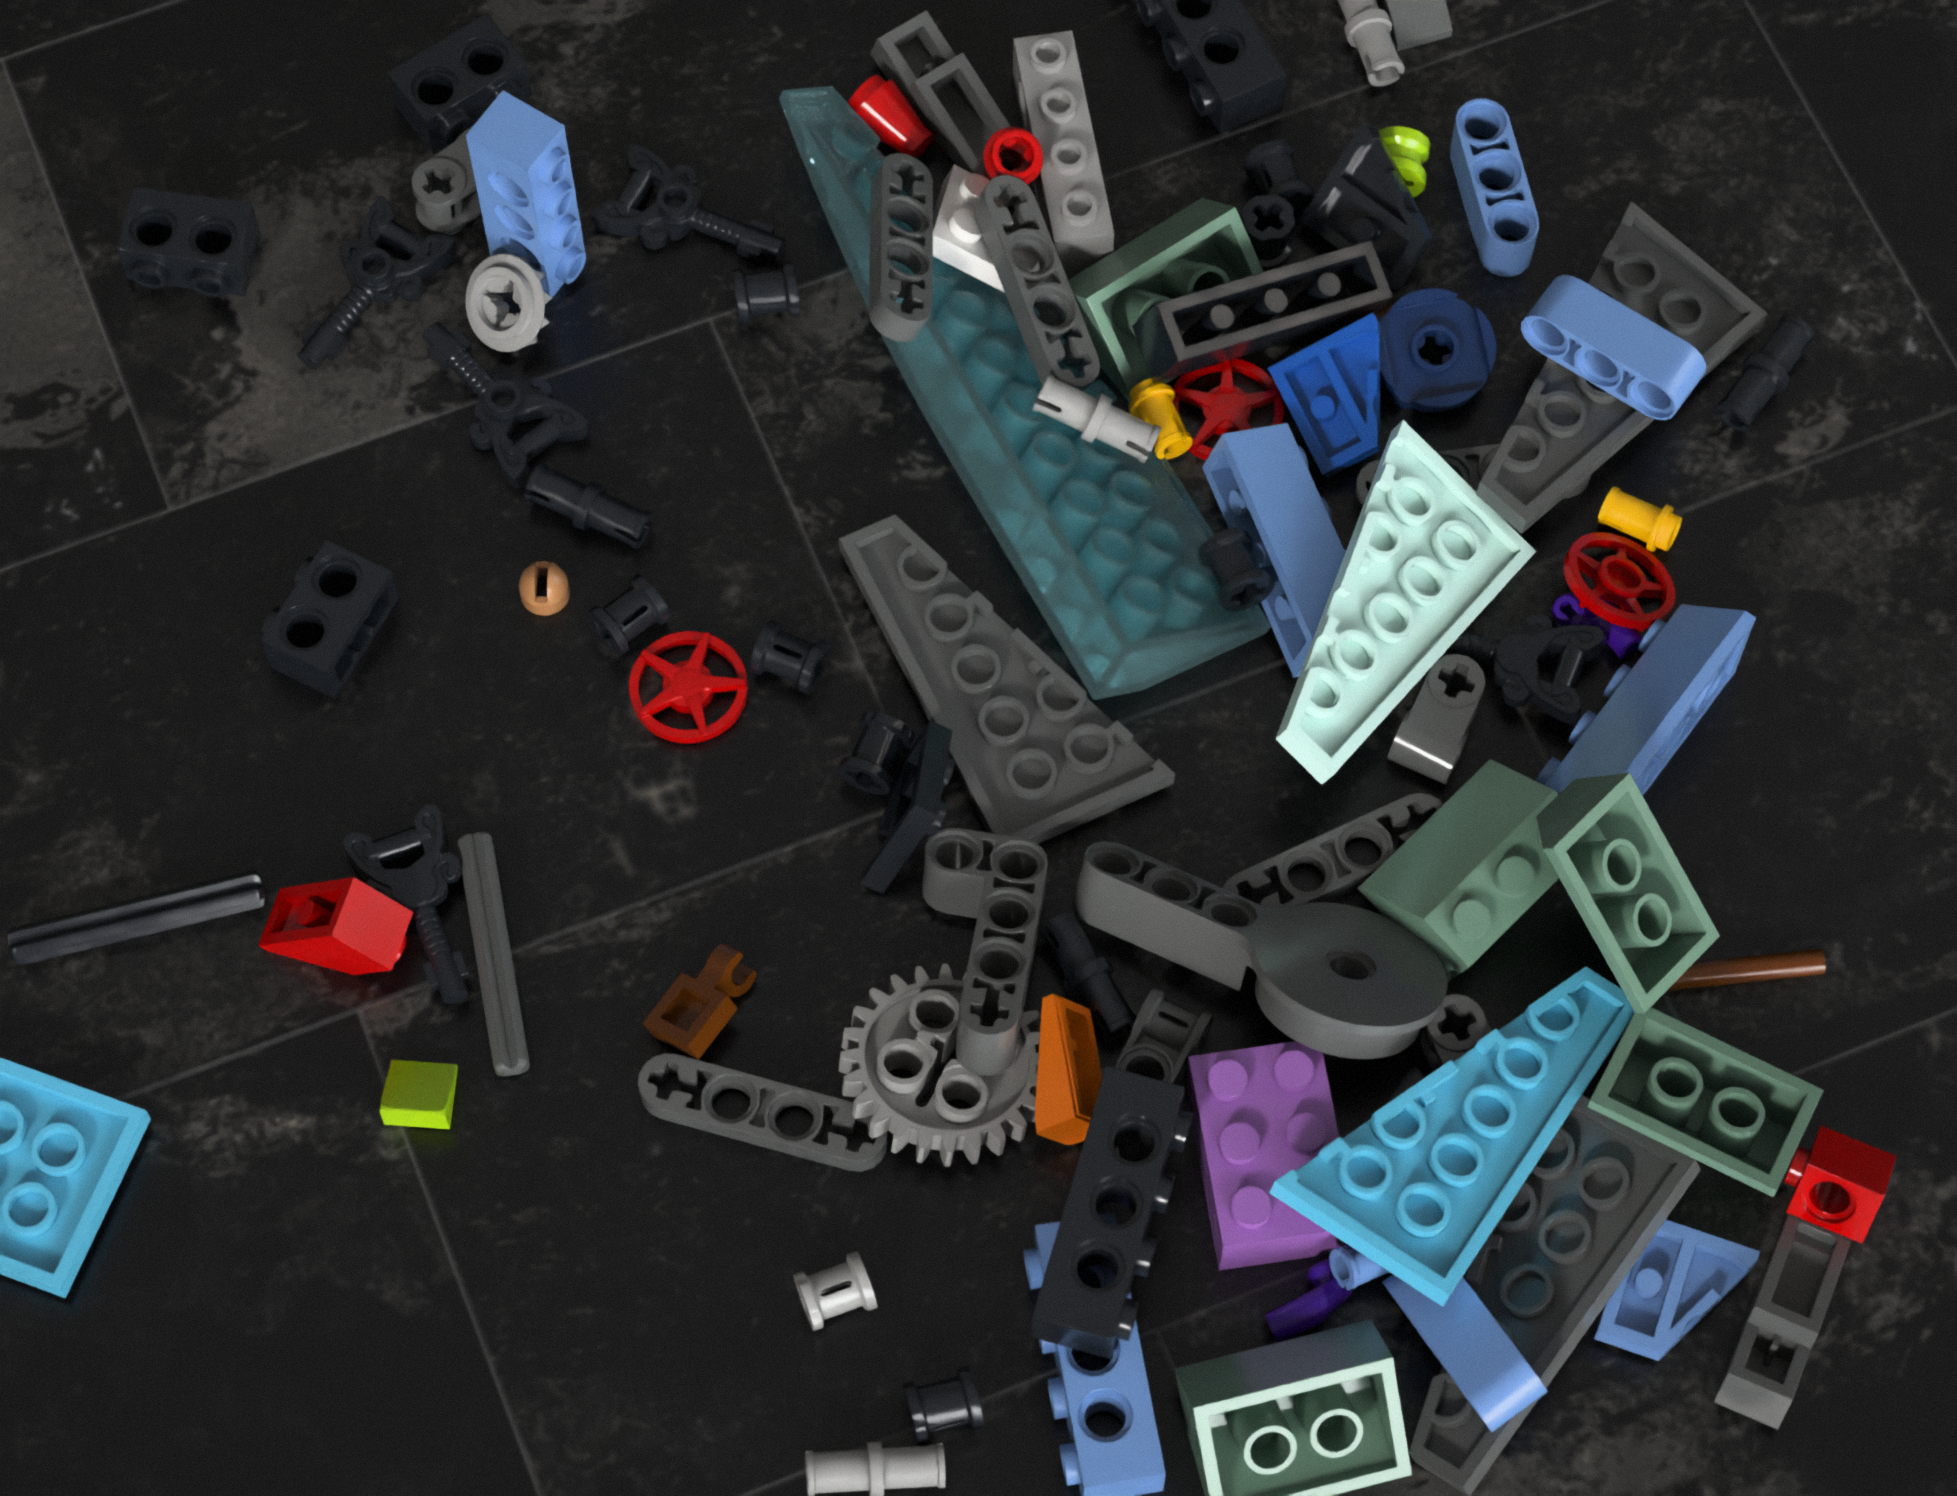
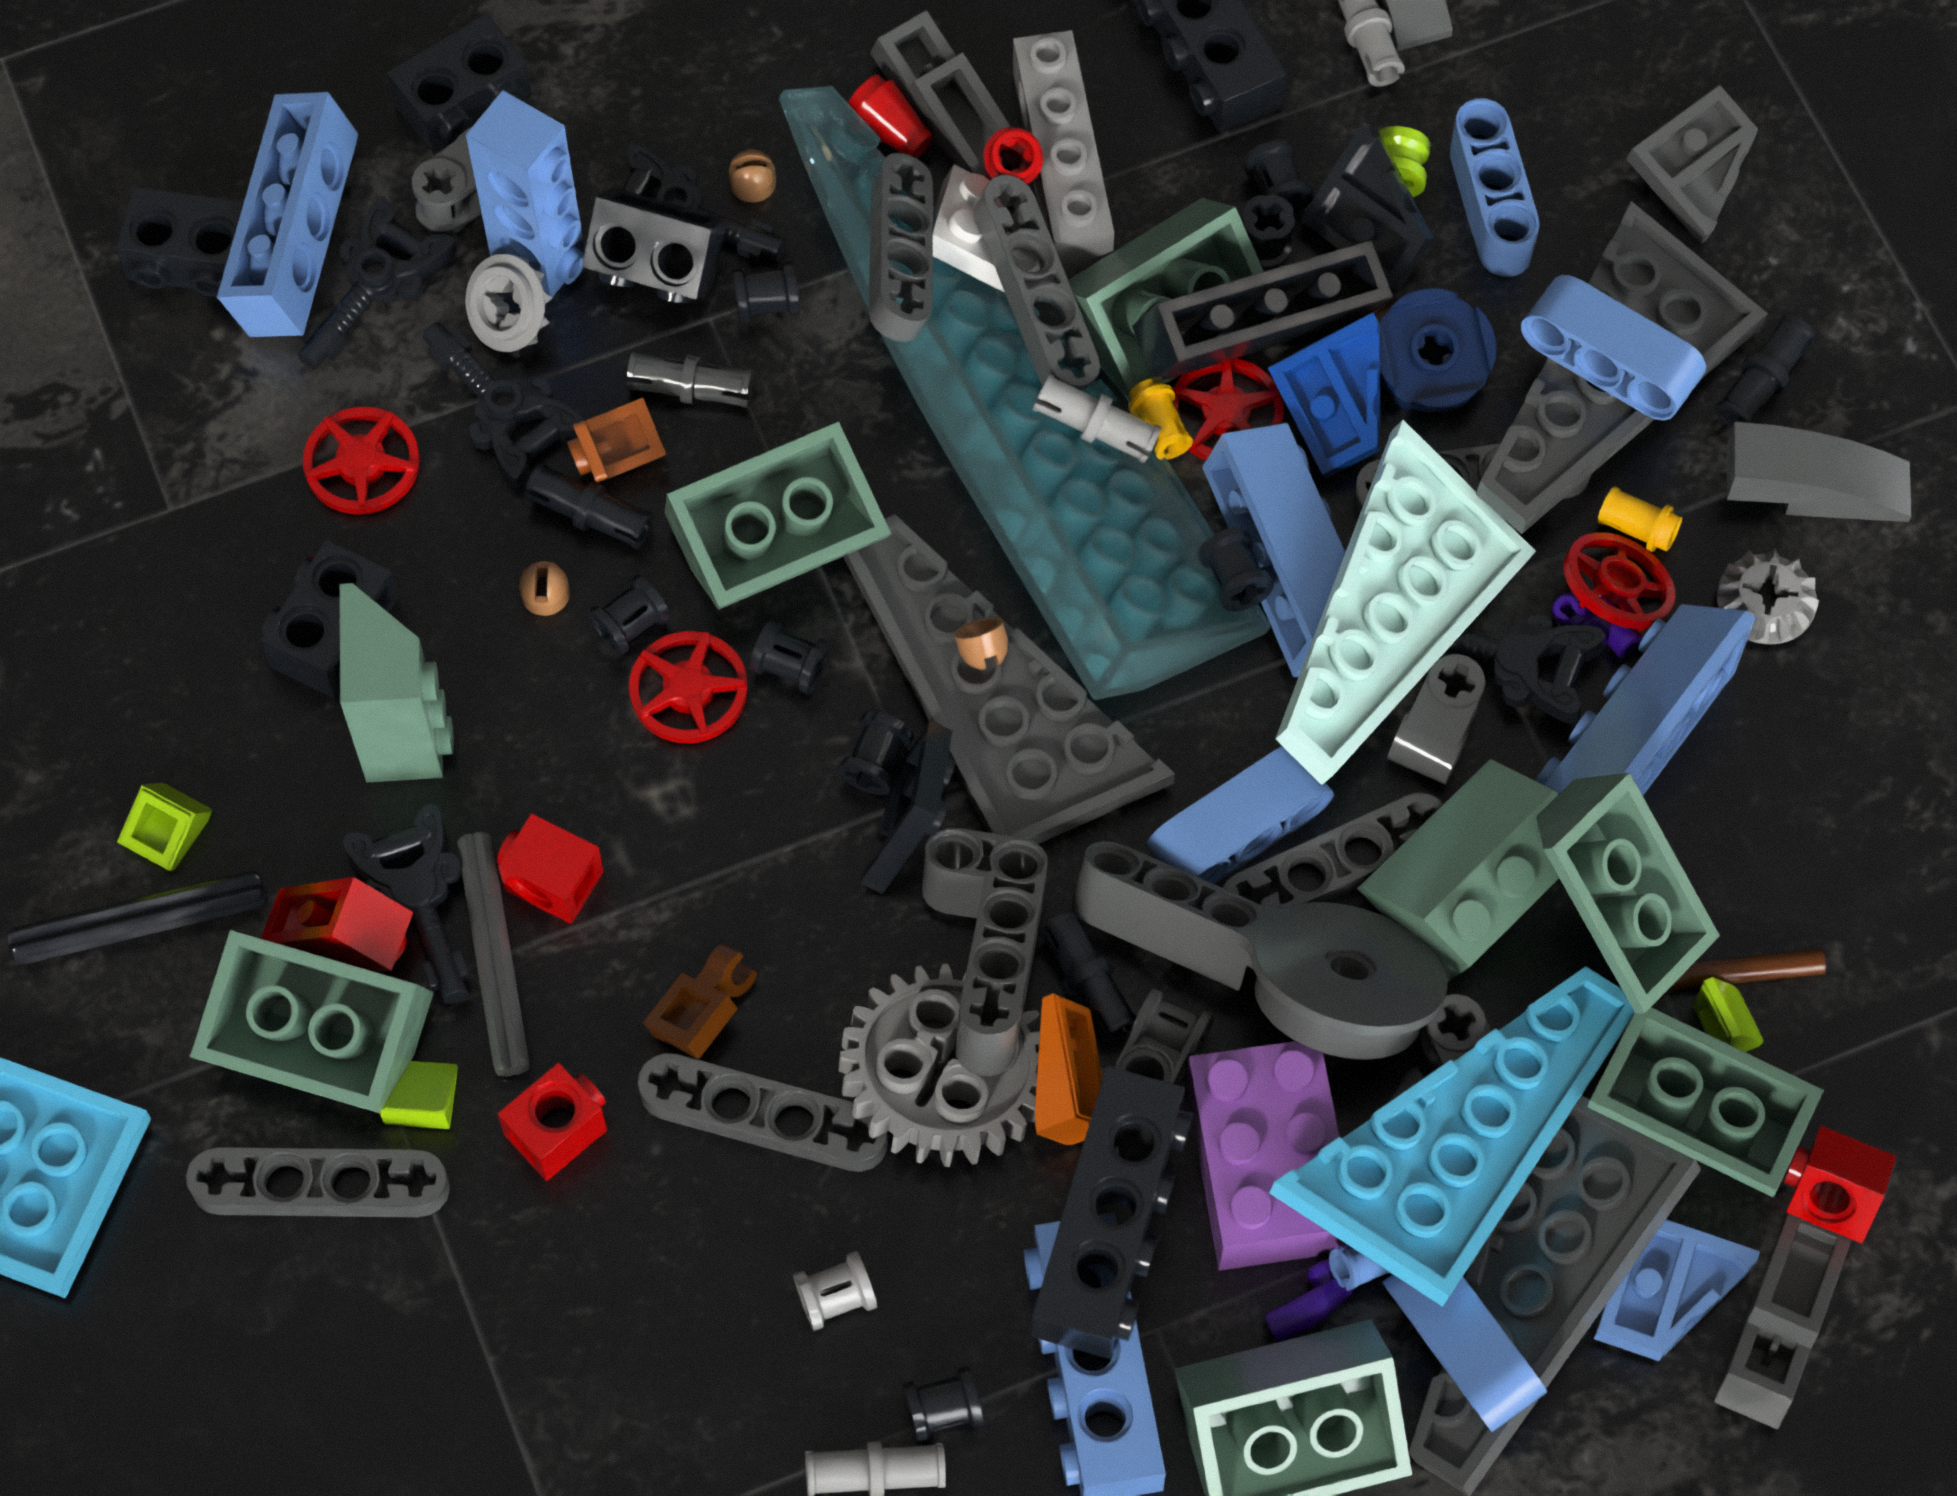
none -> lime slope [117,782,213,871]
none -> dark grey beam [186,1147,450,1217]
none -> sand green slope [190,930,434,1113]
none -> medium blue brick [217,92,359,337]
none -> red wheel [303,407,420,514]
none -> sand green slope [340,583,454,783]
none -> red brick [497,813,604,924]
none -> red brick [497,1062,607,1181]
none -> dark orange bracket [567,398,667,483]
none -> black brick [582,187,728,303]
none -> dark grey pin [626,351,755,408]
none -> sand green slope [665,421,891,610]
none -> medium nougat hinge [728,149,776,203]
none -> medium nougat hinge [954,617,1008,670]
none -> medium blue beam [1146,746,1334,884]
none -> dark grey wing [1626,85,1758,245]
none -> lime slope [1693,977,1763,1052]
none -> light grey gear [1717,549,1819,644]
none -> dark grey slope [1727,422,1911,522]

